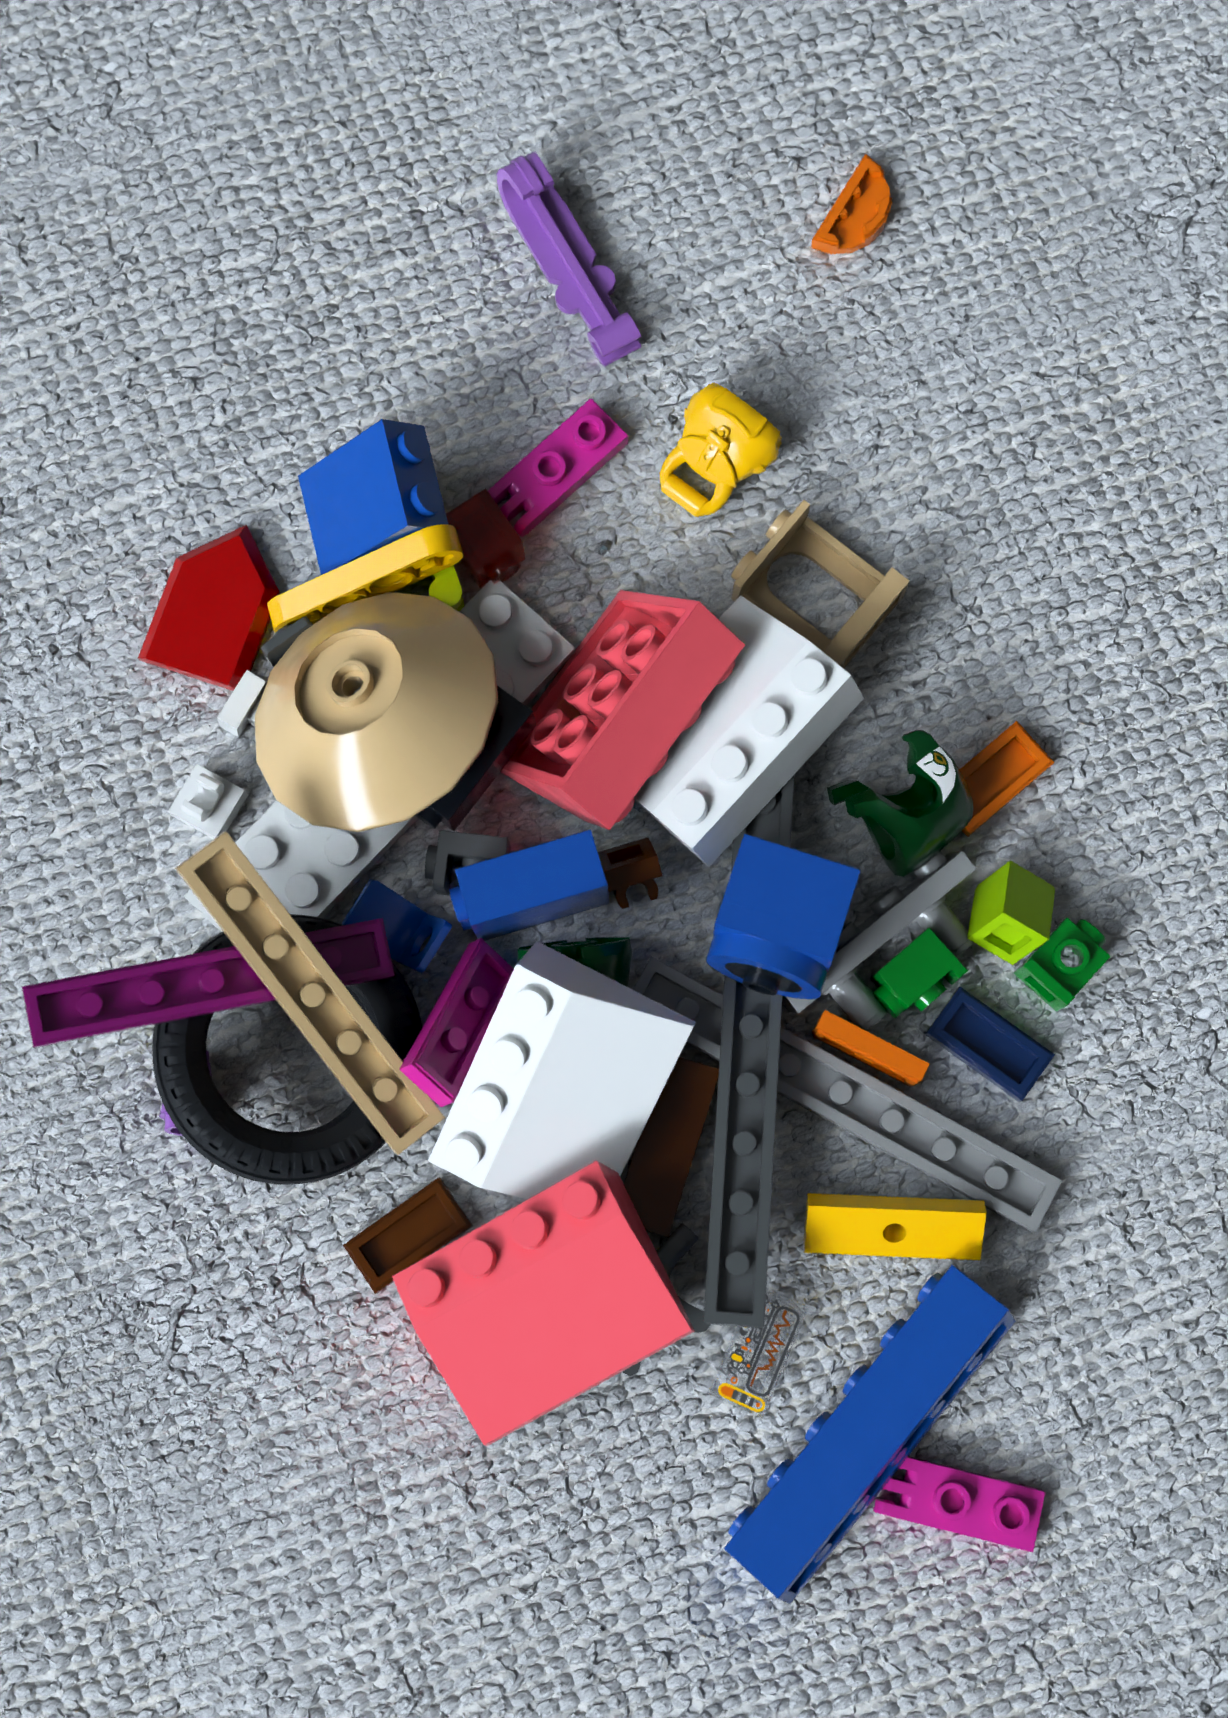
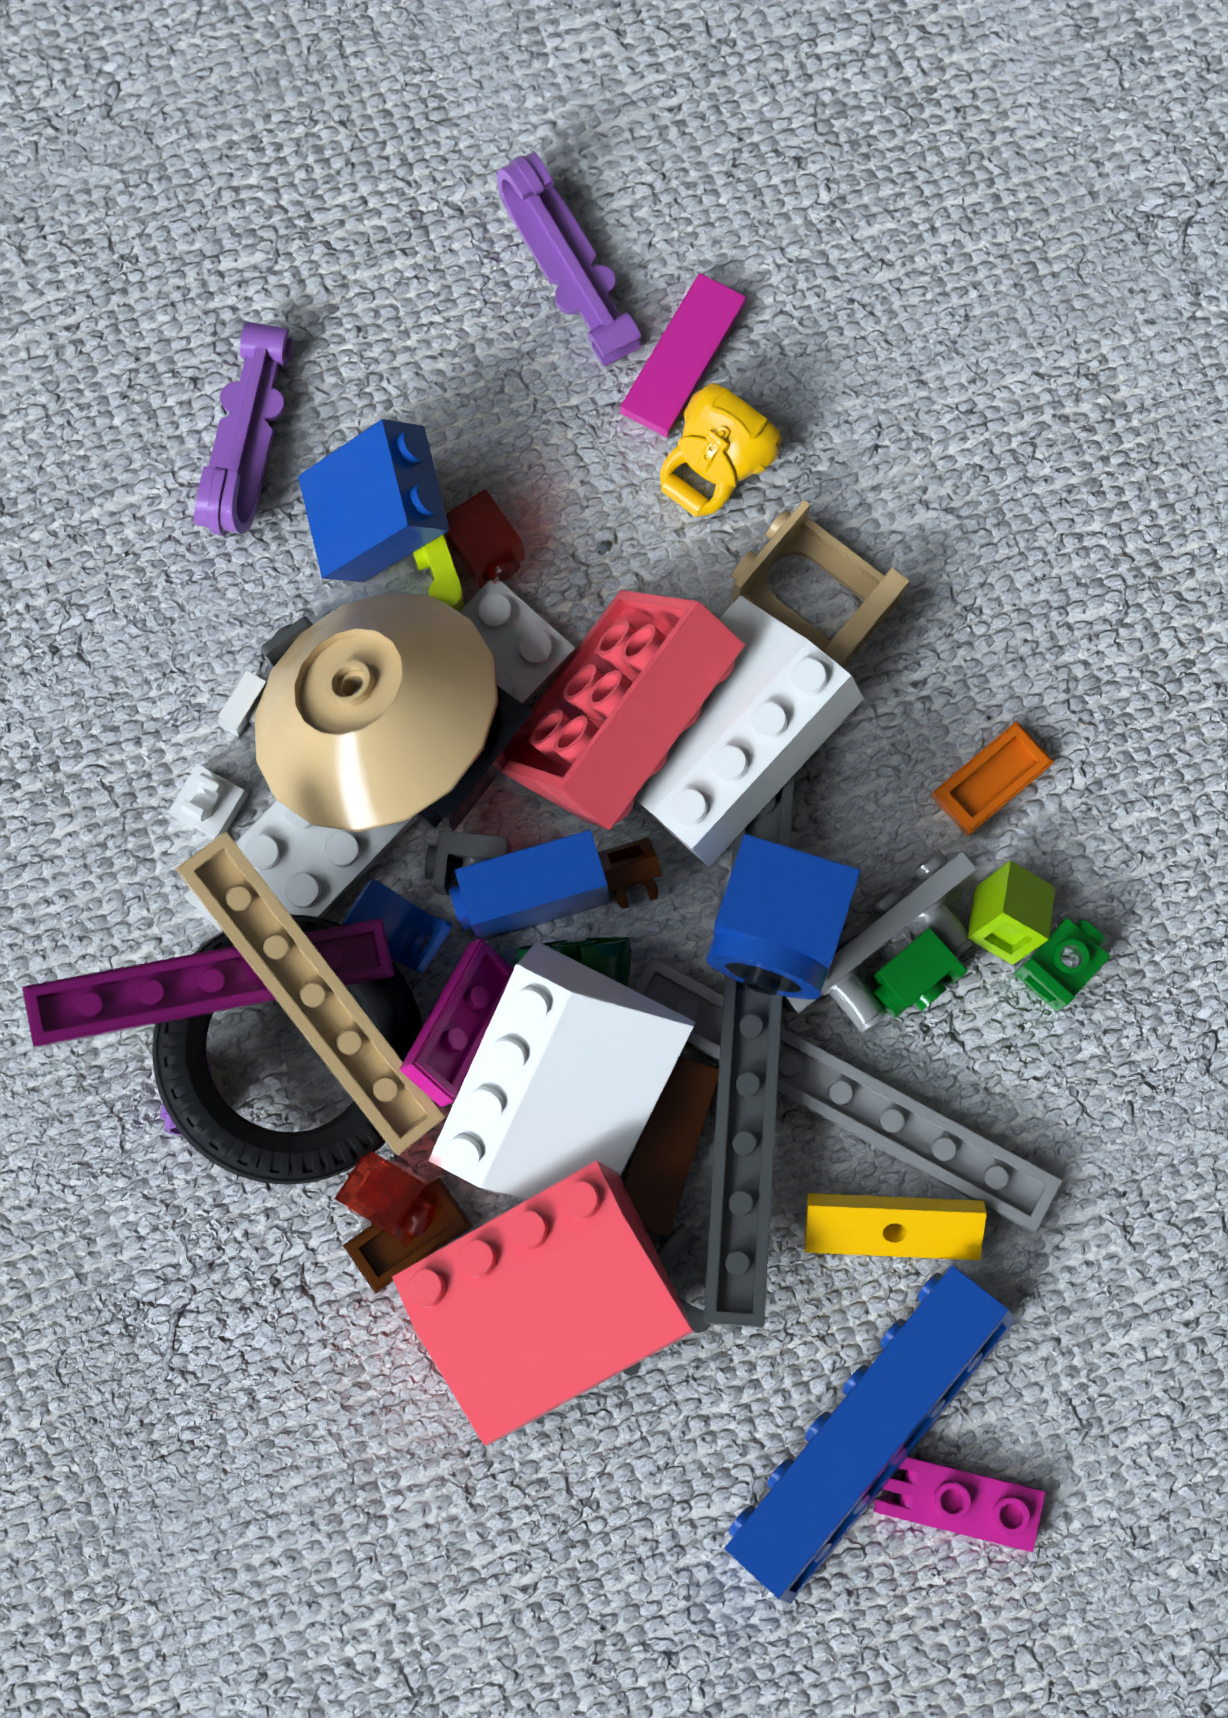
red tile [138,524,280,691] -> none
yellow beam [267,524,463,633] -> none
dark pink hinge [484,398,628,537] -> none
clear tile [708,1289,809,1418] -> none
orange tile [811,154,892,254] -> none
orange tile [812,1010,930,1087] -> none
dark green piece [827,730,974,877] -> none
dark blue tile [925,987,1055,1102] -> none
none -> medium lavender piece [194,321,293,536]
none -> clear red brick [334,1151,439,1248]
none -> dark pink tile [620,273,746,438]

